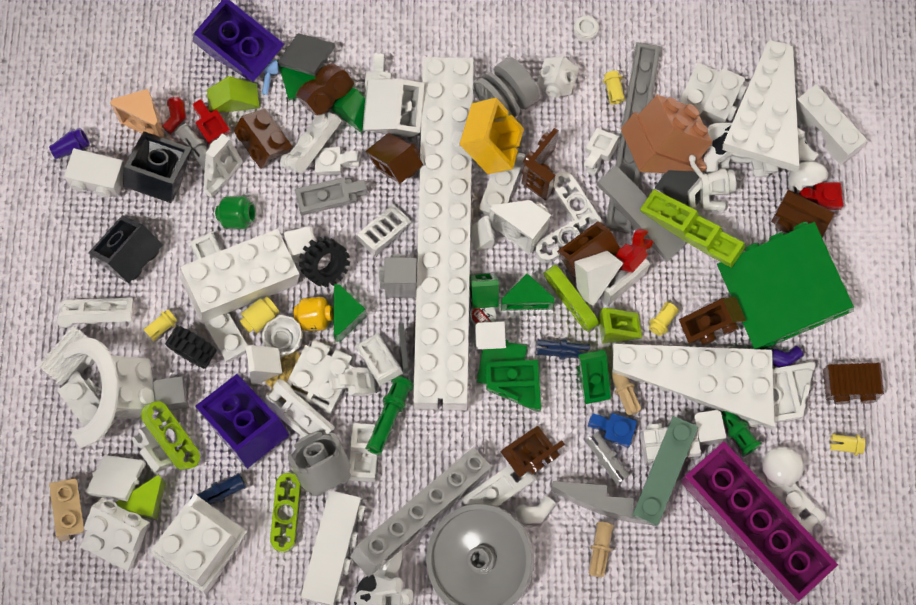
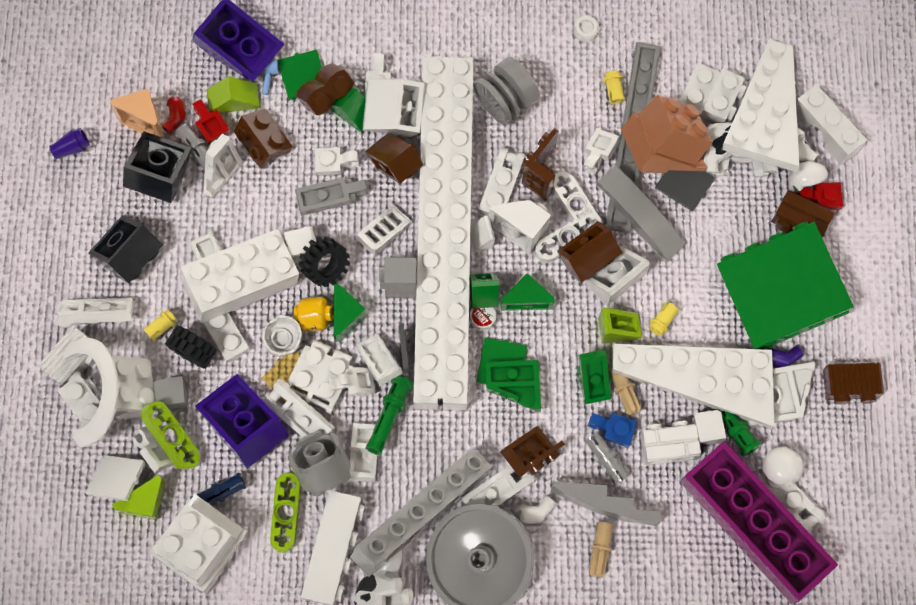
tan bracket [49,479,84,542] -> none
white brick [64,148,125,198] -> none
white plate [80,498,150,572] -> none
green head [215,196,256,230] -> none
light yellow brick [240,296,280,334] -> none
white slope [245,345,282,385] -> none
dark grey piece [278,33,336,76] -> none
white plate [280,112,342,173] -> none
yellow piece [459,98,524,174] -> none
white piece [475,321,506,349] -> none
dark blue pin [536,338,590,360] -> none
white brick [537,56,579,98] -> none
lime beam [543,265,599,332] -> none
white slope [574,251,623,306] -> none
red plate [615,229,653,273] -> none
sand green plate [632,416,698,527] -> none
lime slope [640,189,746,268] -> none
reddish brown brick [678,297,746,345] -> none
white piece [688,154,736,211] -> none
light yellow pin [830,433,865,456] -> none

